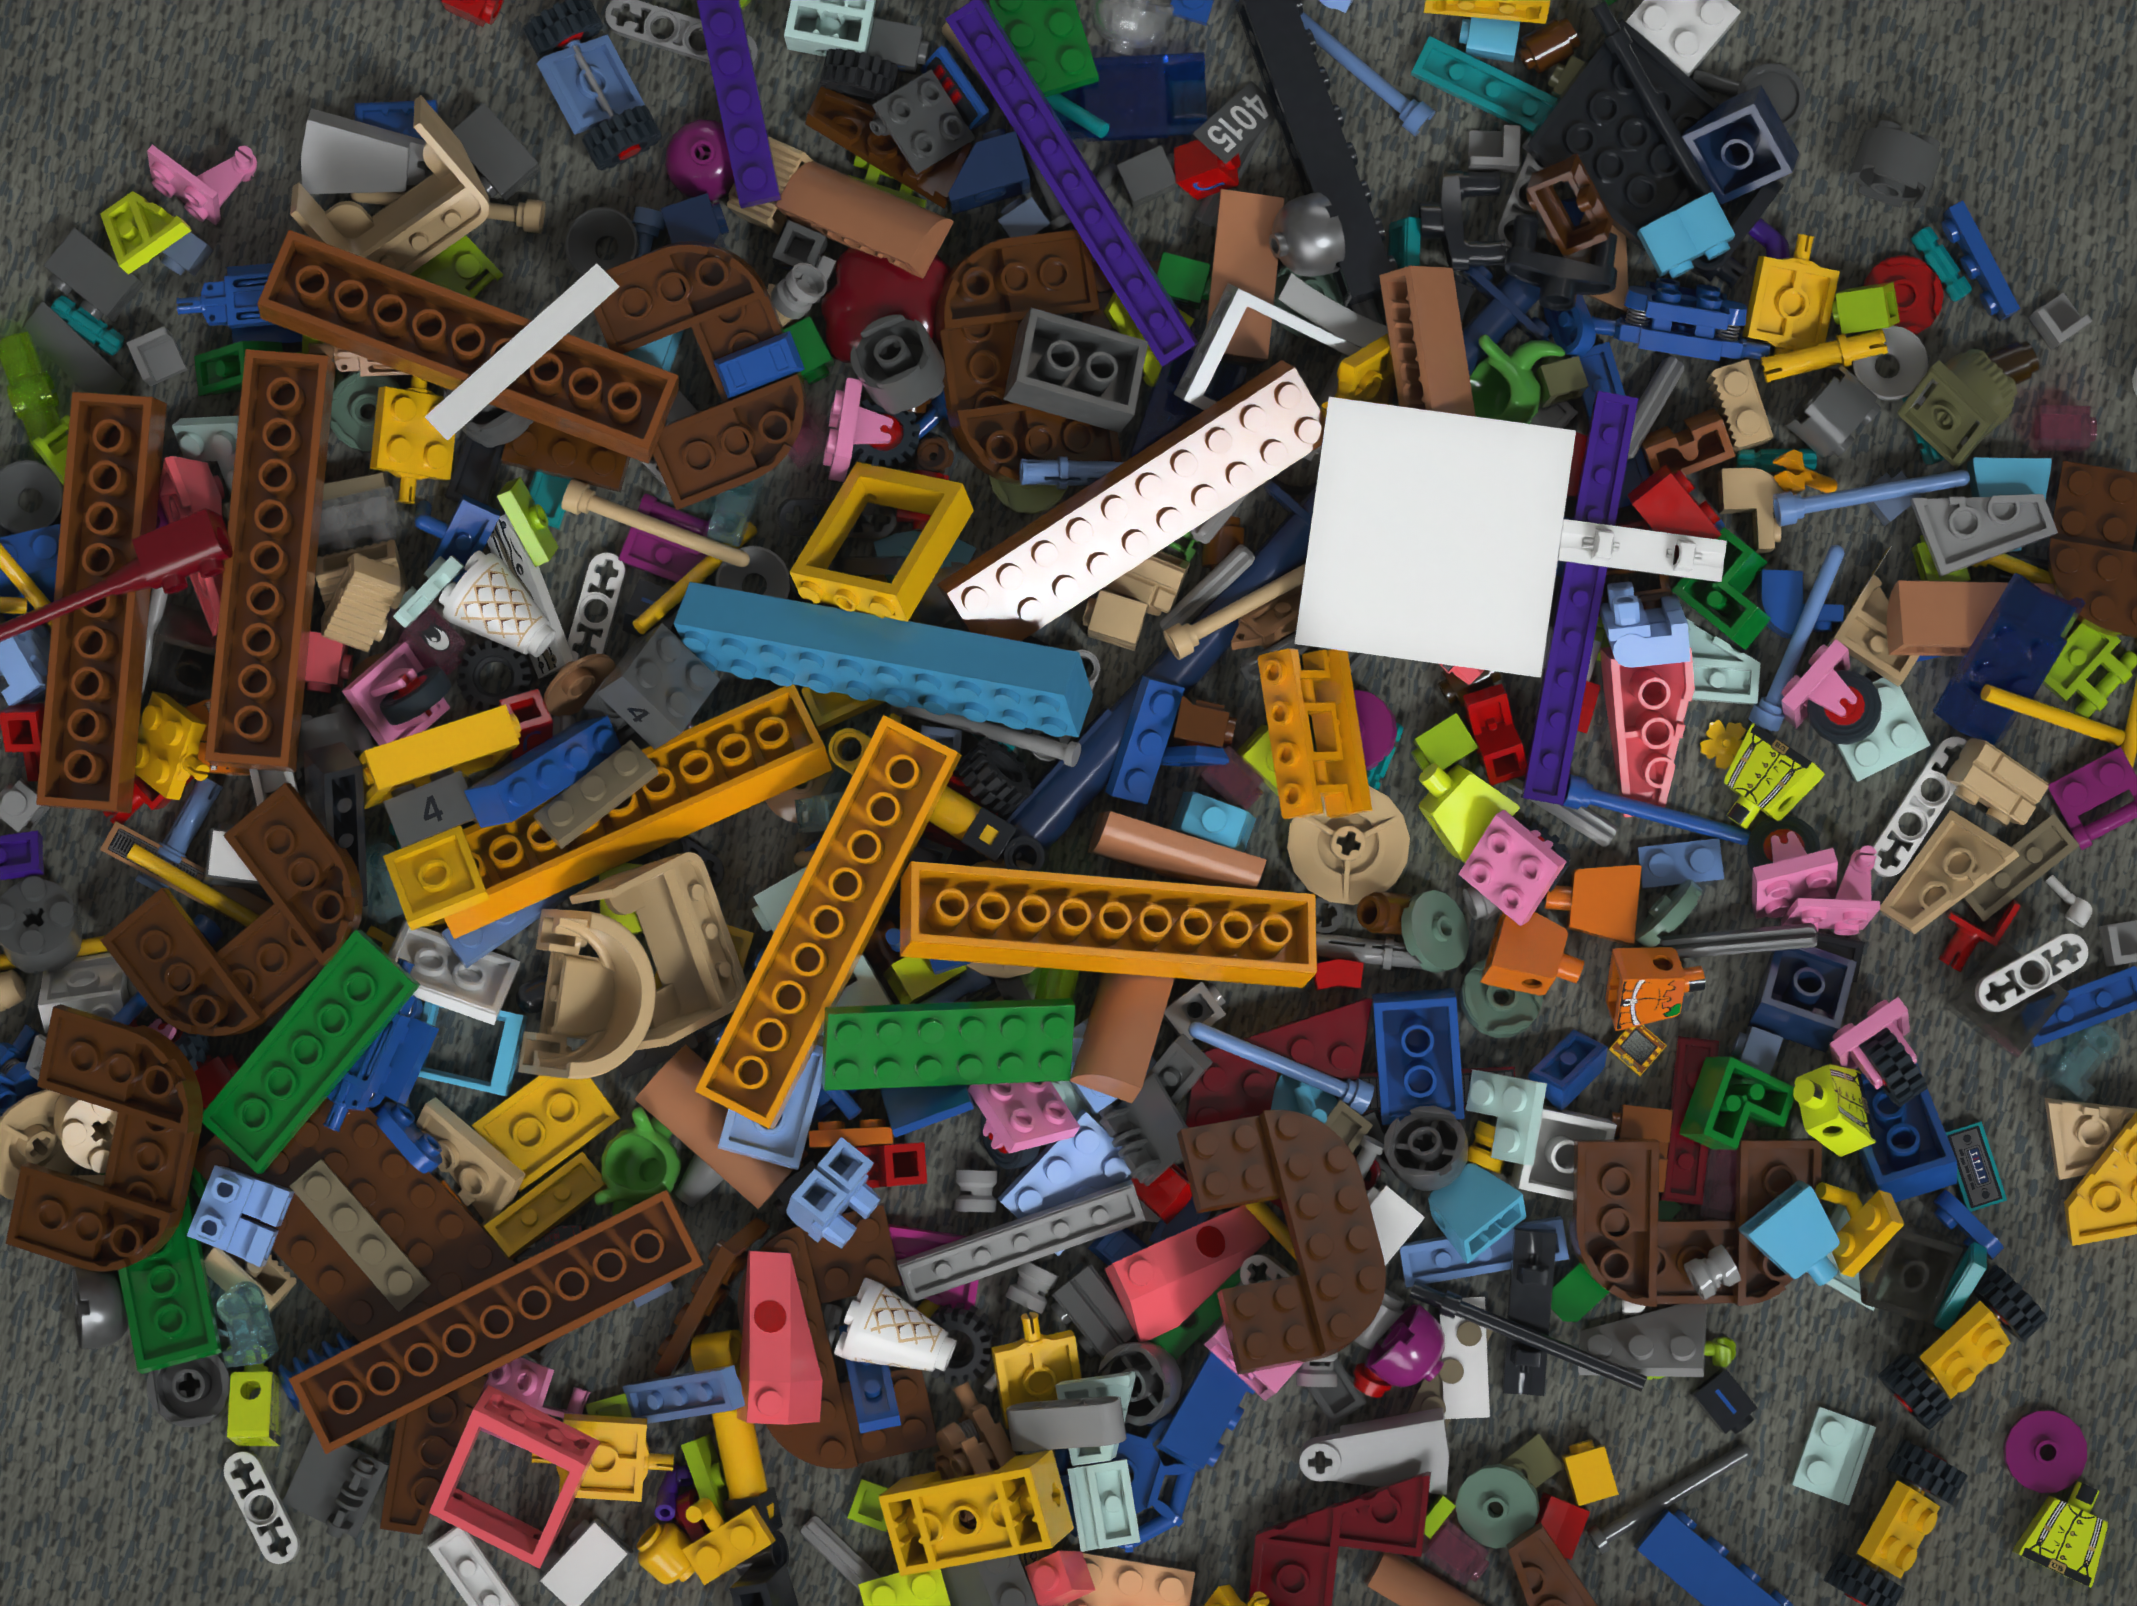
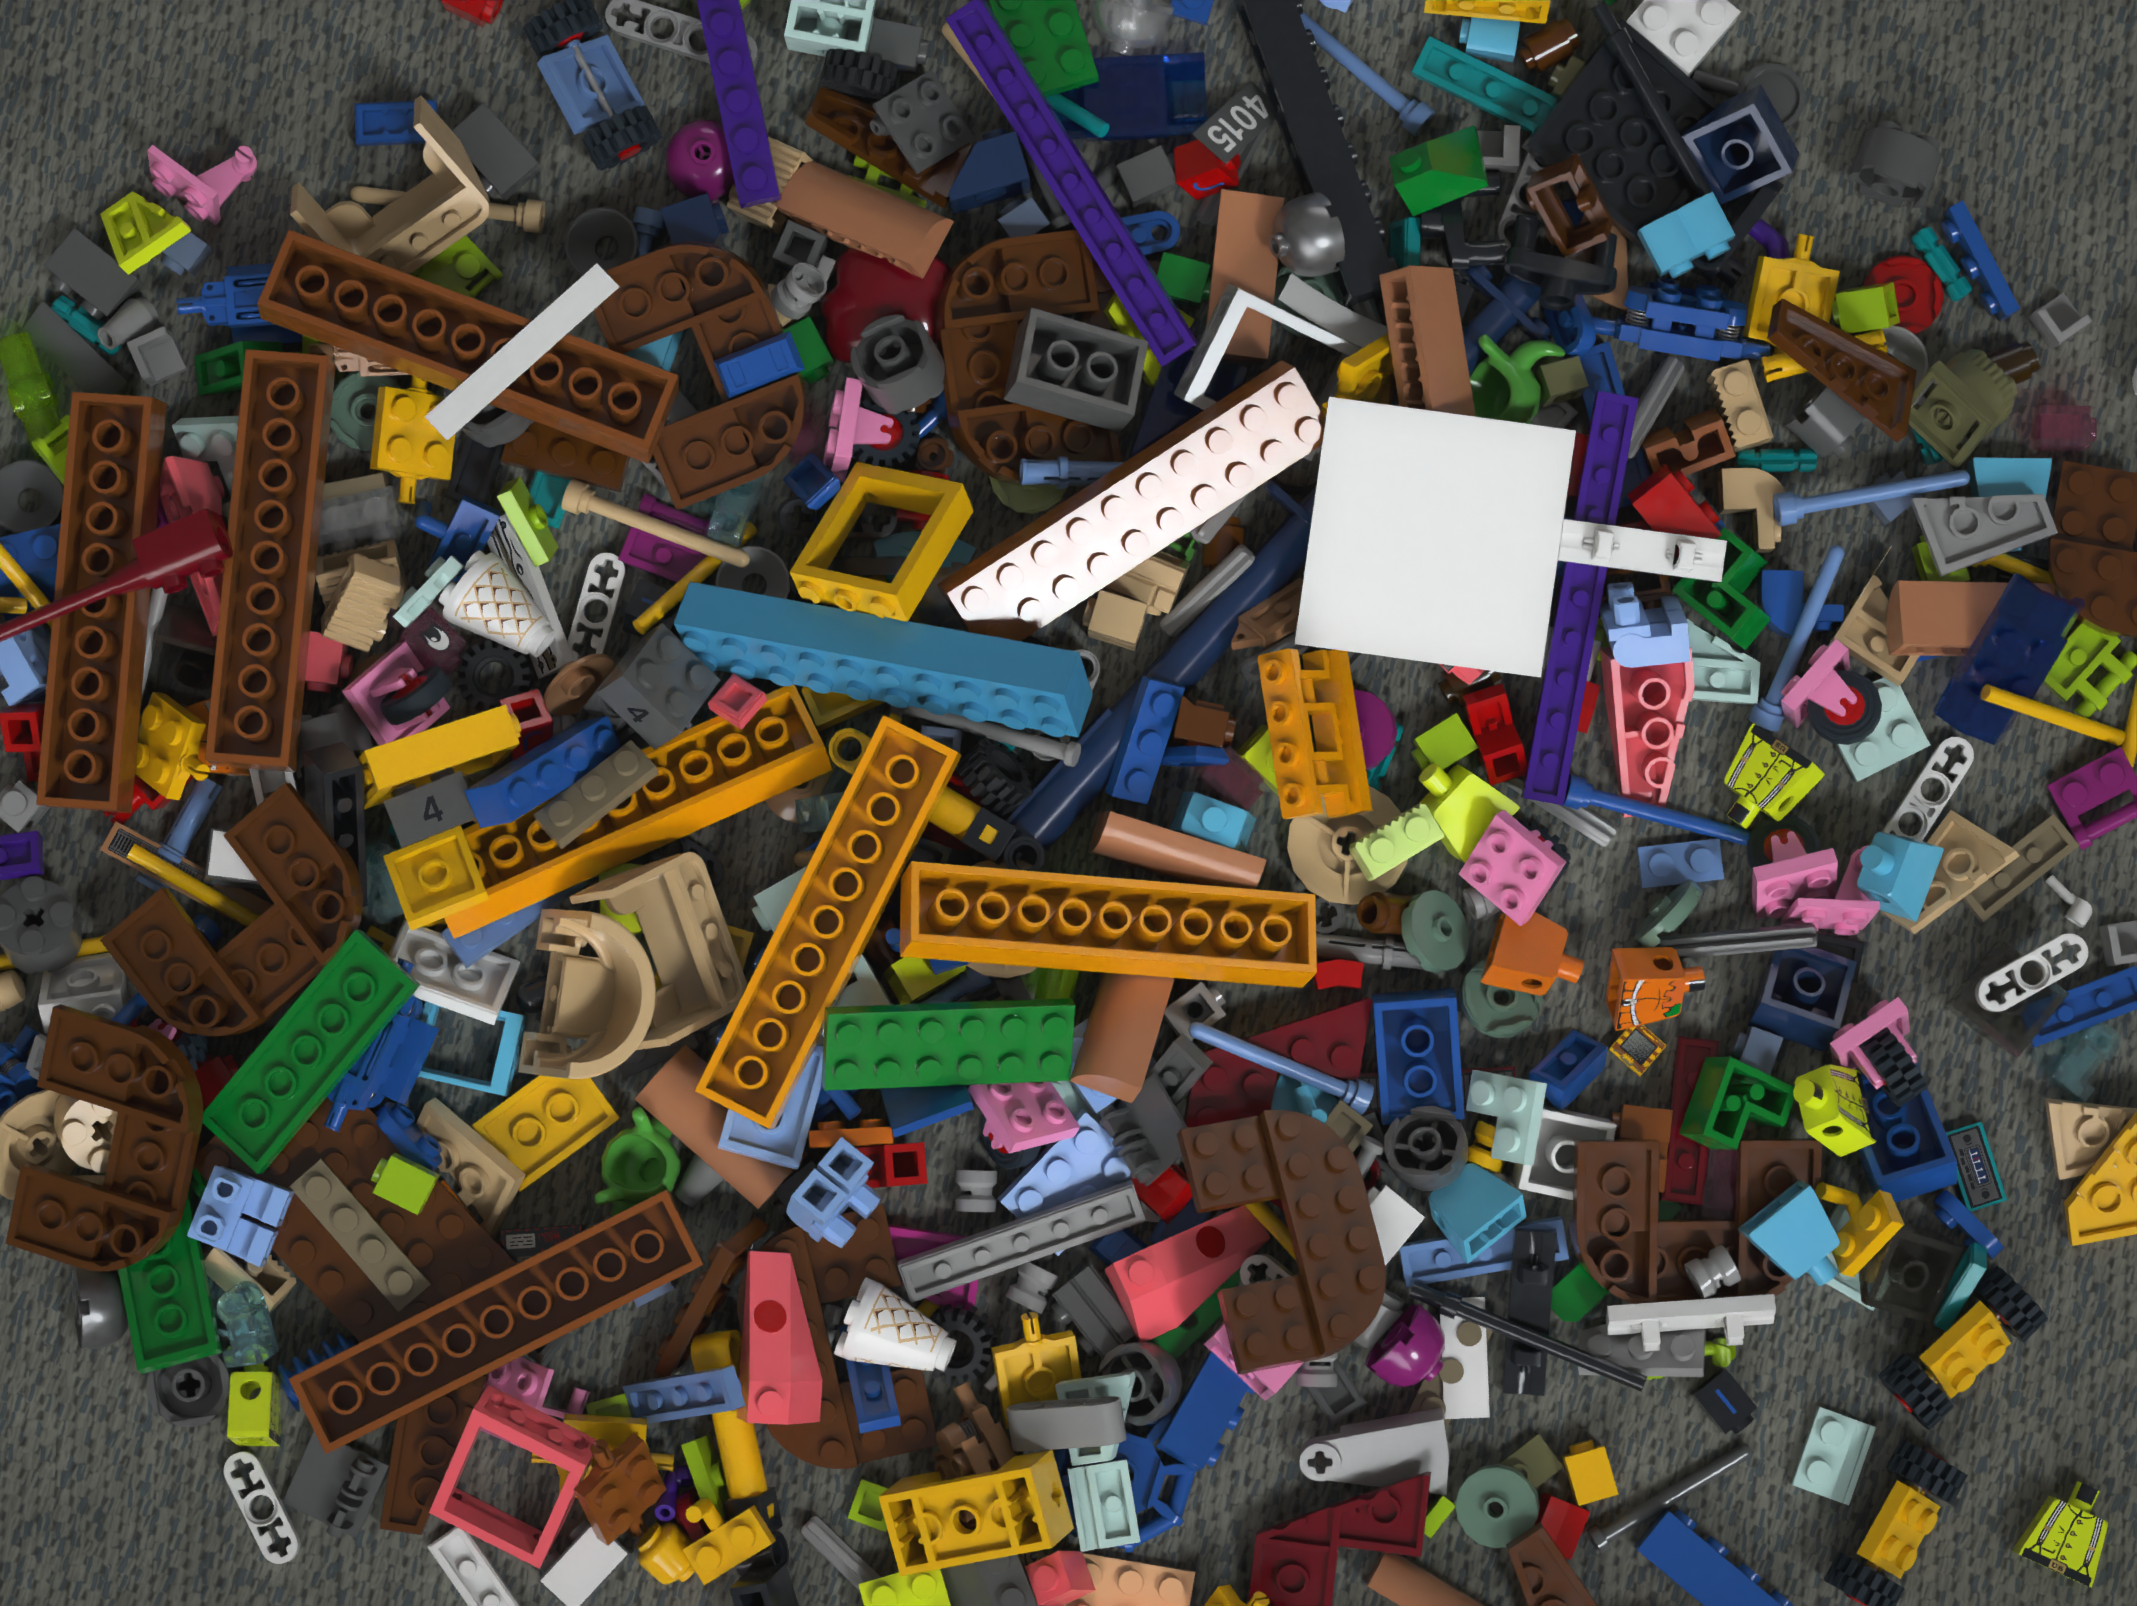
light grey piece [301,108,433,194] -> none
yellow plate [484,1152,607,1261] -> none
slope [920,46,990,132] -> none
tan piece [1163,564,1305,660] -> none
red plate [1353,1363,1393,1398] -> none
clear pink brick [1422,1520,1490,1586] -> none
orange torso [1544,865,1642,945] -> none
yellow plant [1700,720,1746,770] -> none
light orange bar [1772,449,1838,495] -> none
red bracket [1938,899,2021,972] -> none
tan brick [1946,738,2049,827] -> none
magenta plate [2003,1410,2087,1493] -> none
none -> light grey cone [97,297,158,350]
none -> lime brick [371,1153,440,1215]
none -> dark orange plate [573,1433,667,1546]
none -> coral tile [708,673,767,730]
none -> blue tile [783,452,840,510]
none -> blue plate [1121,211,1180,257]
none -> yellowish green brick [1349,803,1444,881]
none -> green slope [1389,125,1489,216]
none -> white hinge [1606,1294,1776,1352]
none -> reddish brown wing [1767,298,1917,443]
none -> medium azure torso [1857,831,1944,922]

